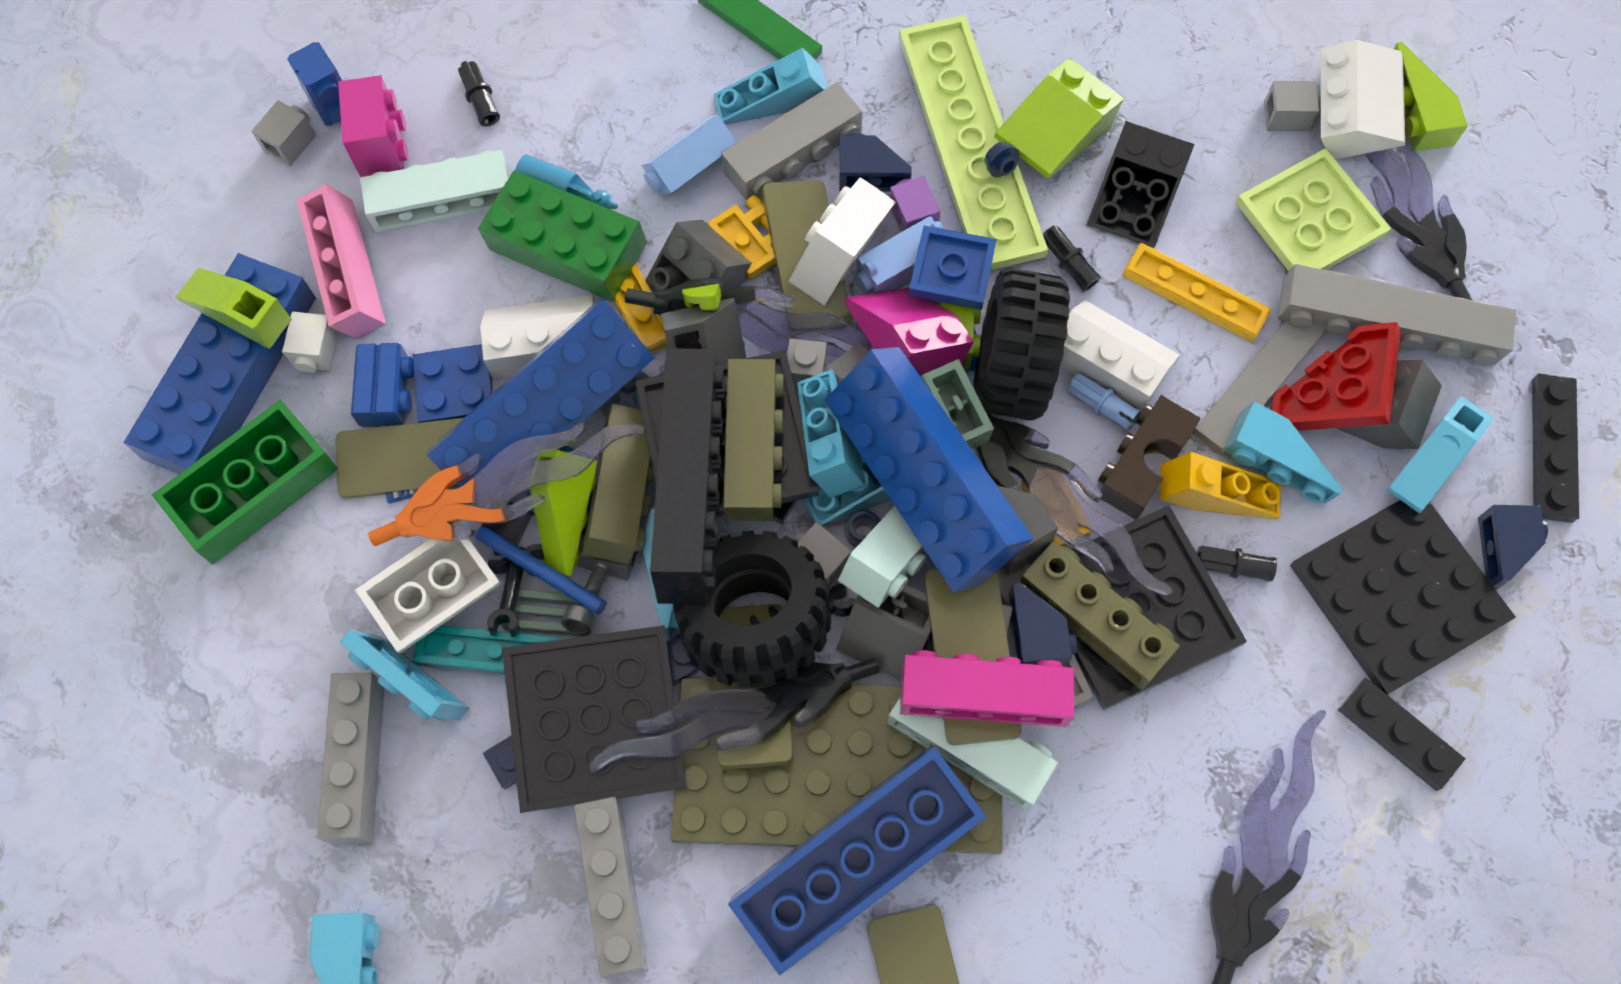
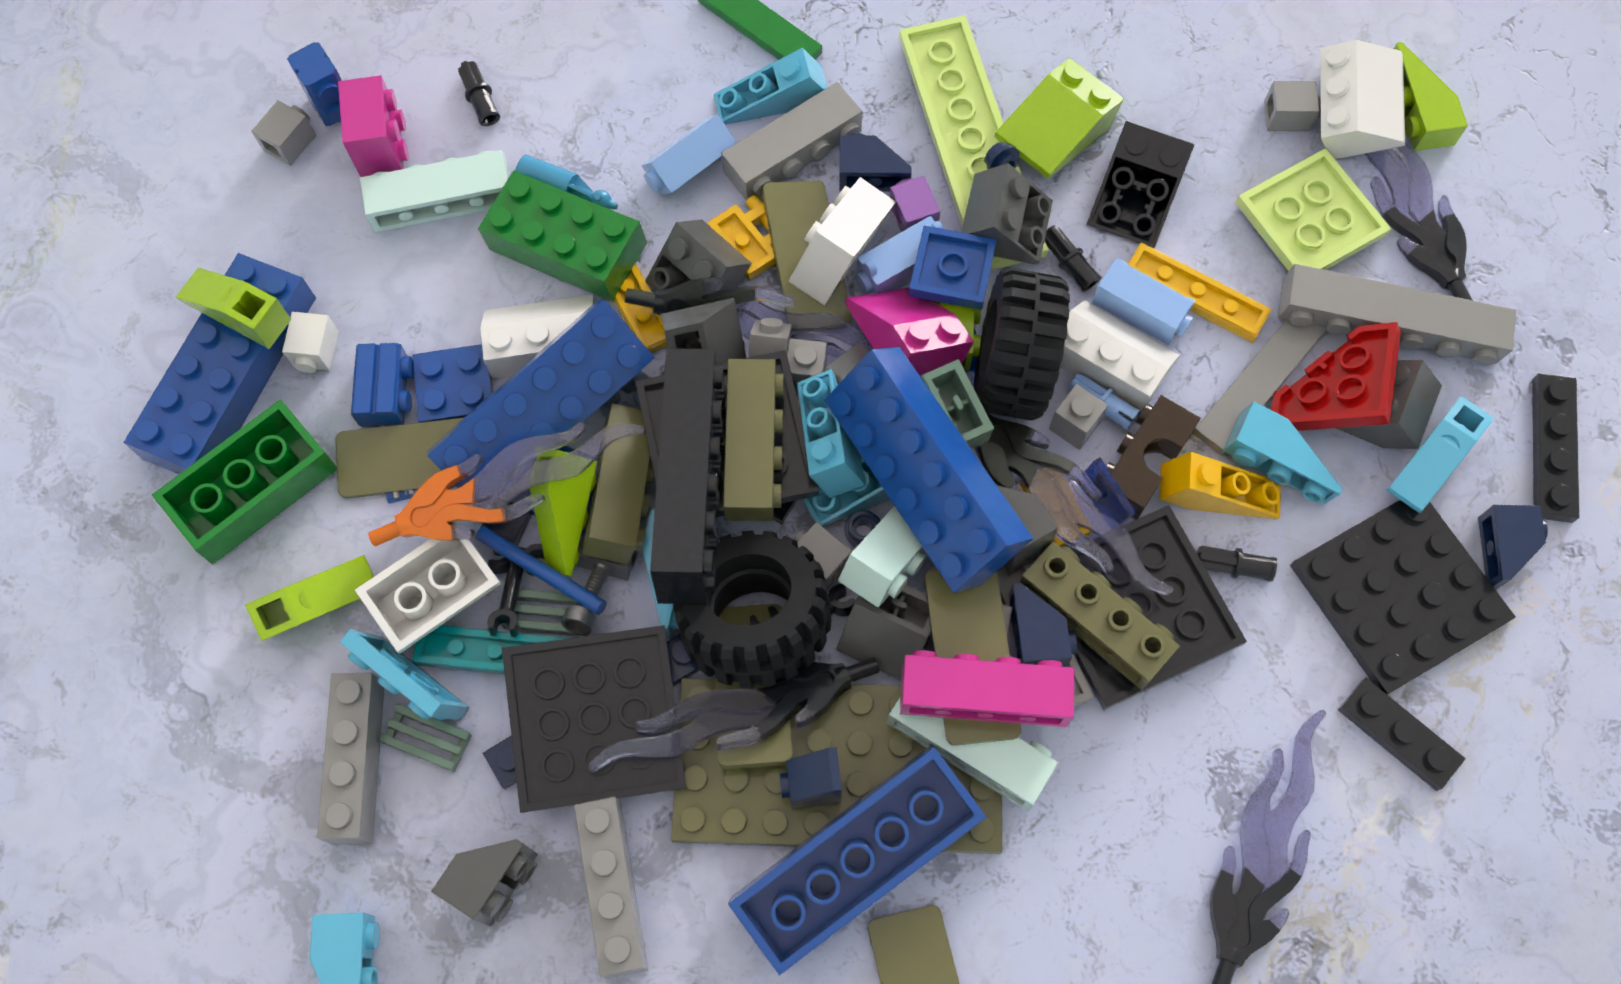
bright pink brick [297,184,386,339] -> none
lime tile [682,284,722,311] -> none
none -> lime slope [245,555,374,641]
none -> sand green tile [379,704,472,773]
none -> dark grey slope [431,839,538,927]
none -> light grey brick [748,318,792,358]
none -> dark blue slope [779,747,842,809]
none -> dark grey slope [961,163,1053,264]
none -> light grey brick [1049,384,1108,450]
none -> clear blue piece [1078,457,1136,531]
none -> light blue brick [1092,258,1196,346]

